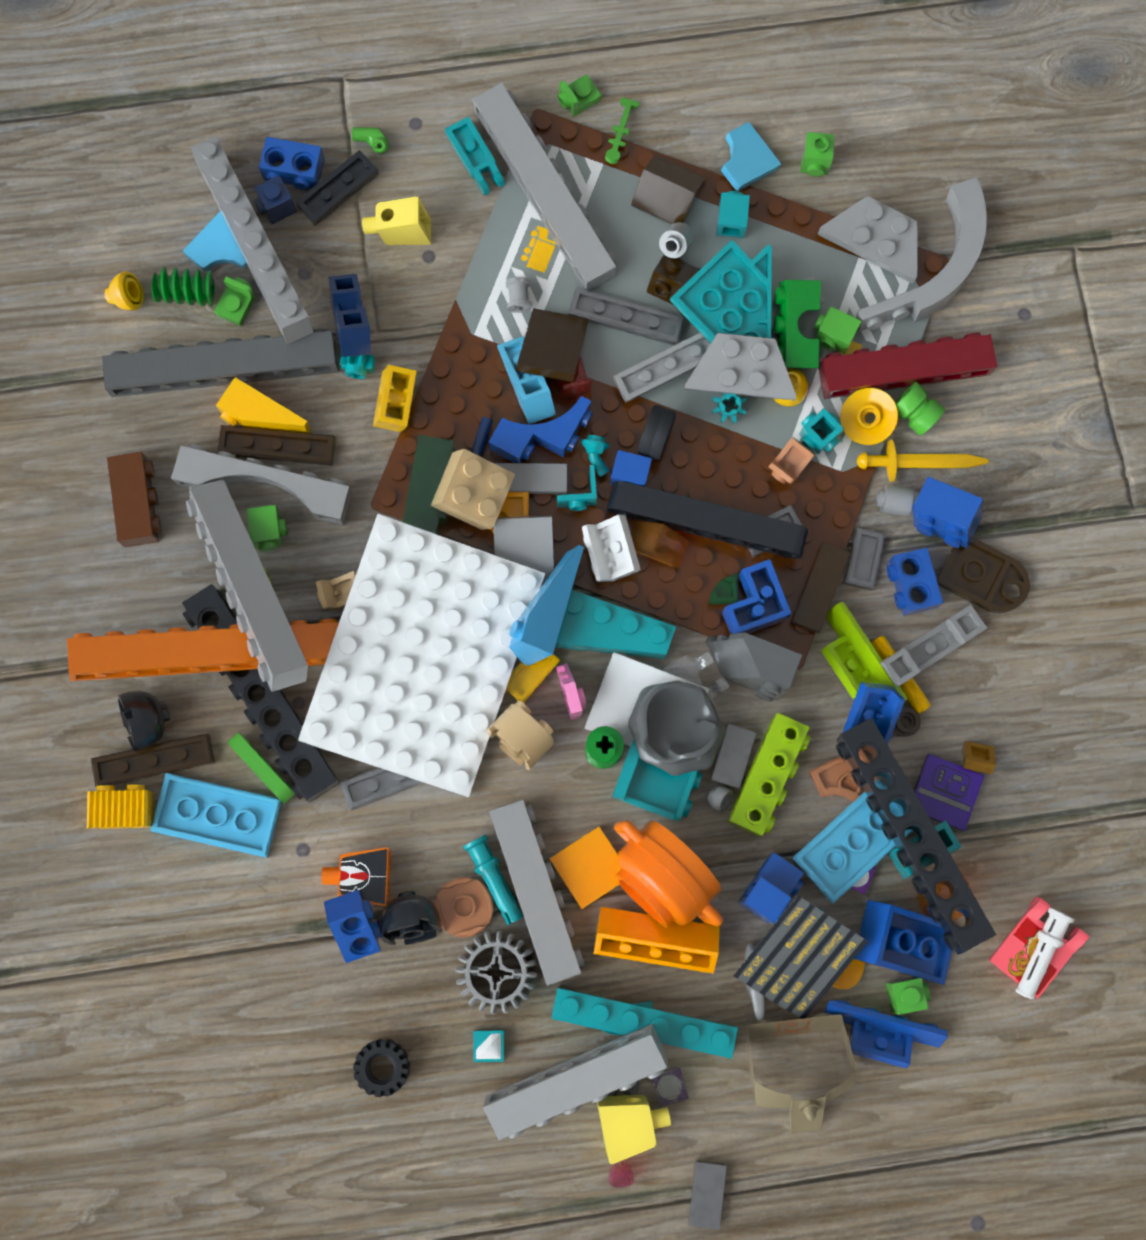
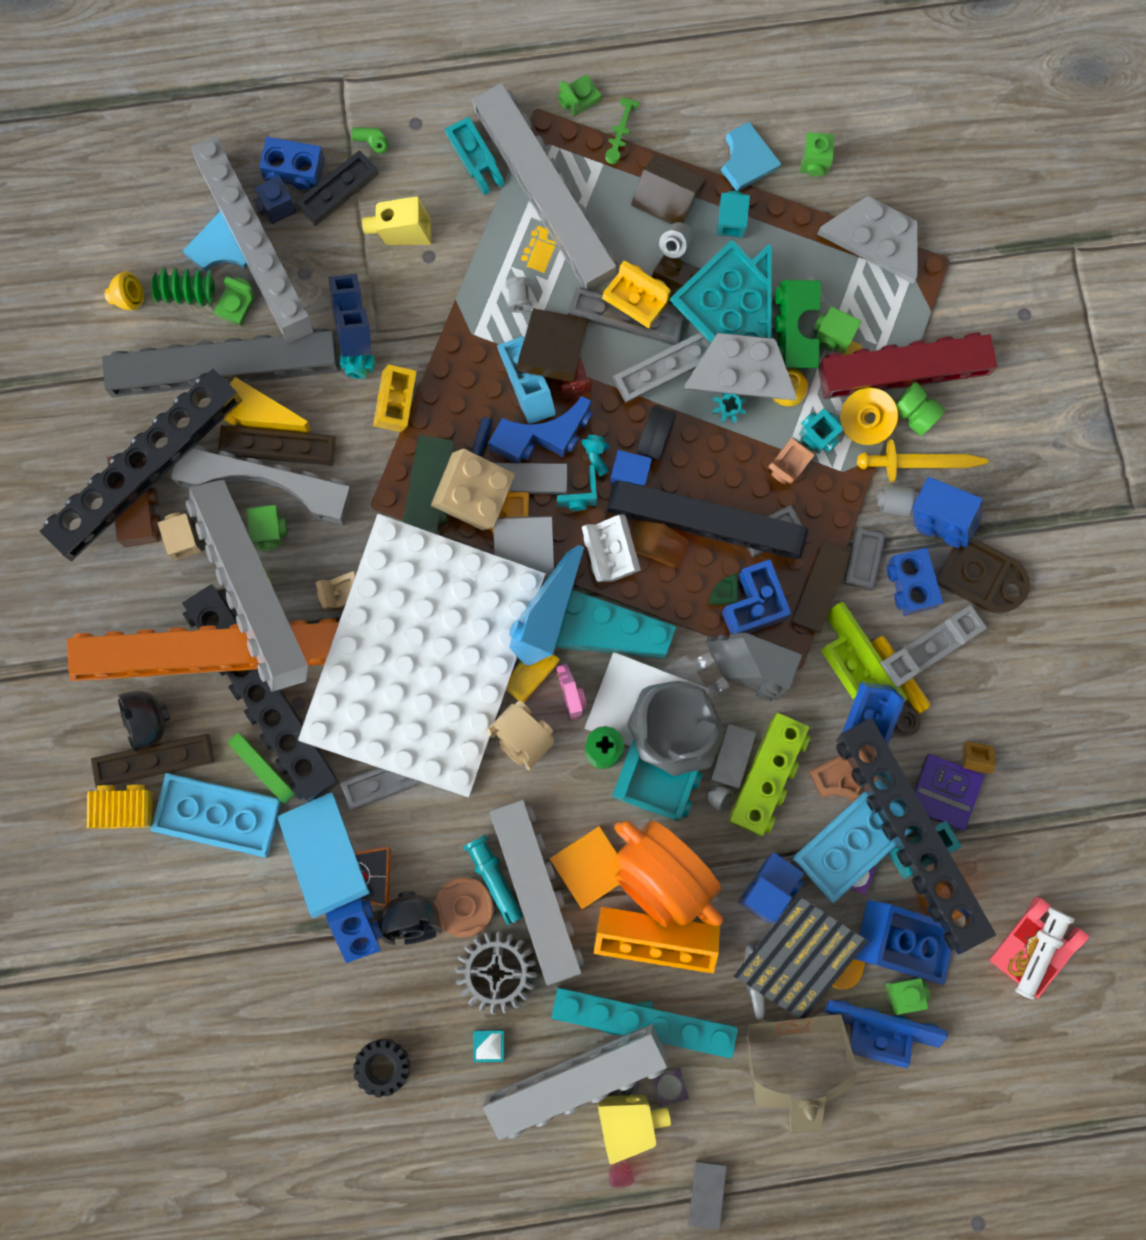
light grey arch [856,177,987,332] -> none
none -> black brick [39,369,242,562]
none -> tan brick [157,512,202,561]
none -> medium azure tile [277,792,370,919]
none -> yellow bracket [602,261,671,328]

